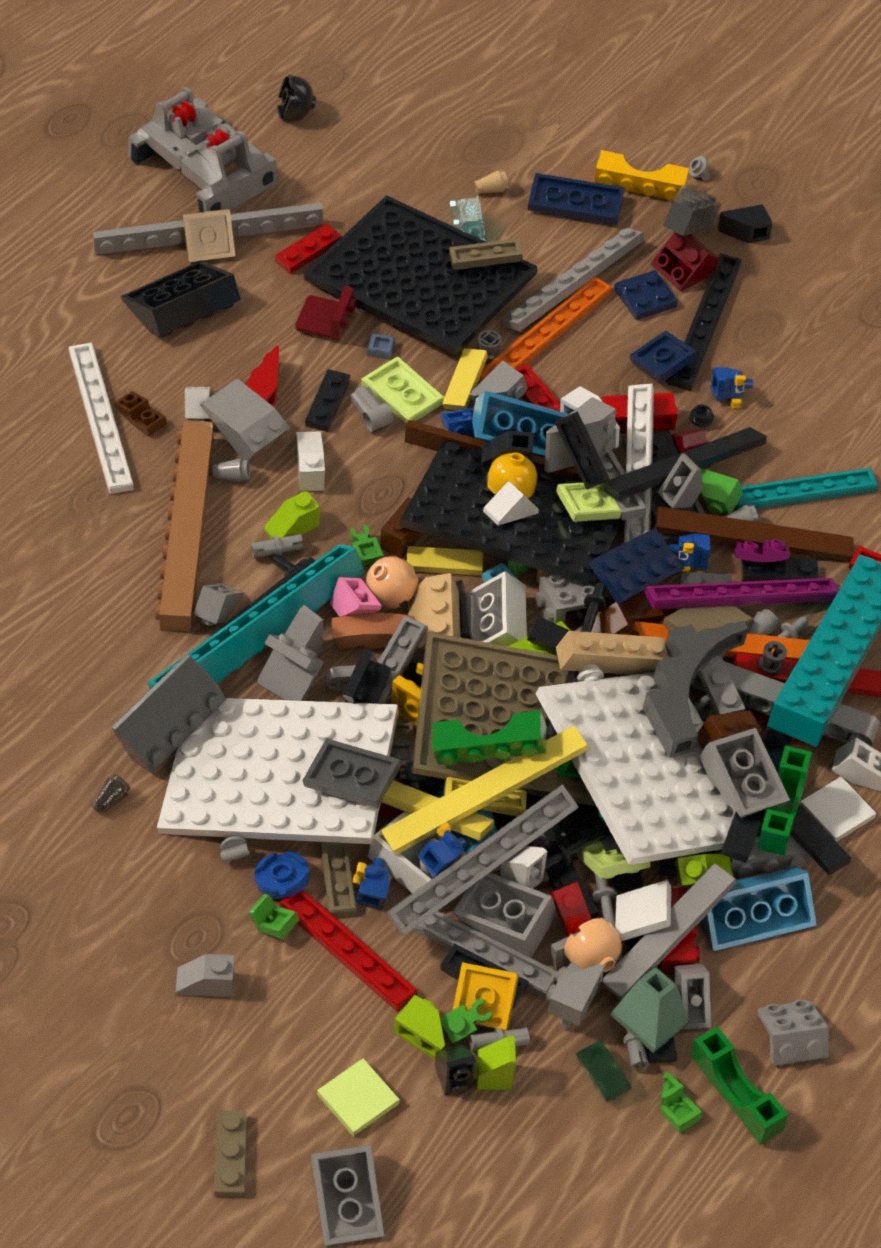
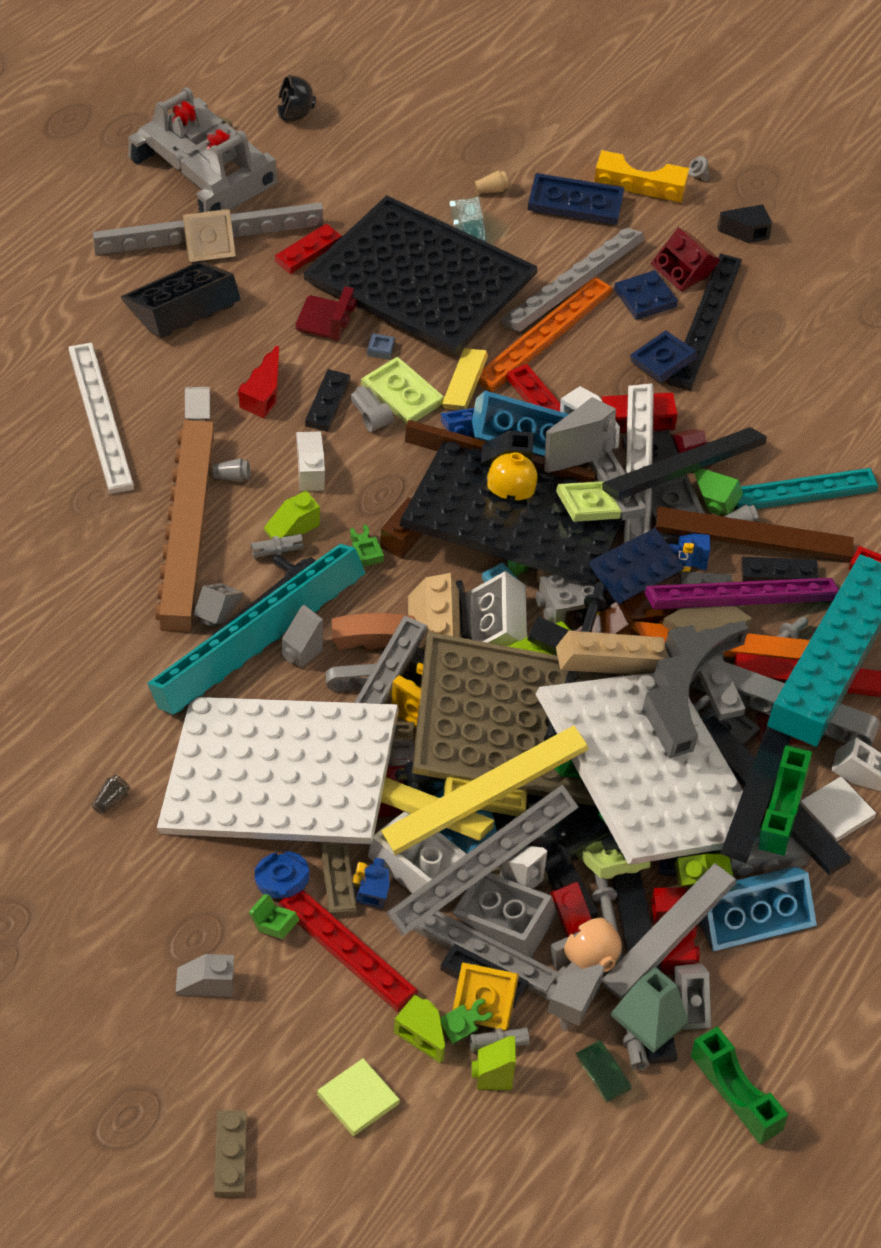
dark grey slope [112,654,226,773] -> none
reddish brown slope [114,391,167,436] -> none
light grey slope [200,378,290,460] -> none
light grey plate [220,836,250,863] -> none
light grey bracket [258,633,324,701] -> none
dark grey plate [302,738,401,809] -> none
light grey slope [310,1145,384,1246] -> none
bright pink slope [330,577,382,617] -> none
black bracket [343,648,391,704] -> none
light nougat cylinder [366,556,418,609] -> none
light yellow tile [407,546,483,576] -> none
blue piece [417,823,466,878] -> none
green arch [432,710,546,765] -> none
black slope [435,1045,476,1095] -> none
dark tan plate [449,238,523,270] -> none
light grey slope [470,361,528,406] -> none
dark grey wheel [477,330,501,364] -> none
white slope [483,481,539,525] -> none
black tile [555,411,610,490] -> none
white plate [577,664,604,682] -> none
white tile [615,880,671,941] -> none
light grey slope [657,454,704,508] -> none
bright green slope [661,1071,703,1133] -> none
dark grey wedge [663,185,721,236] -> none
black plate [689,404,714,427] -> none
reddish brown brick [697,711,763,749] -> none
light grey slope [699,728,790,818] -> none
blue piece [710,367,753,408] -> none
magenta slope [734,539,790,562] -> none
light grey cone [748,609,779,636] -> none
dark grey bush [758,641,787,675] -> none
light grey bracket [758,1000,829,1066] -> none

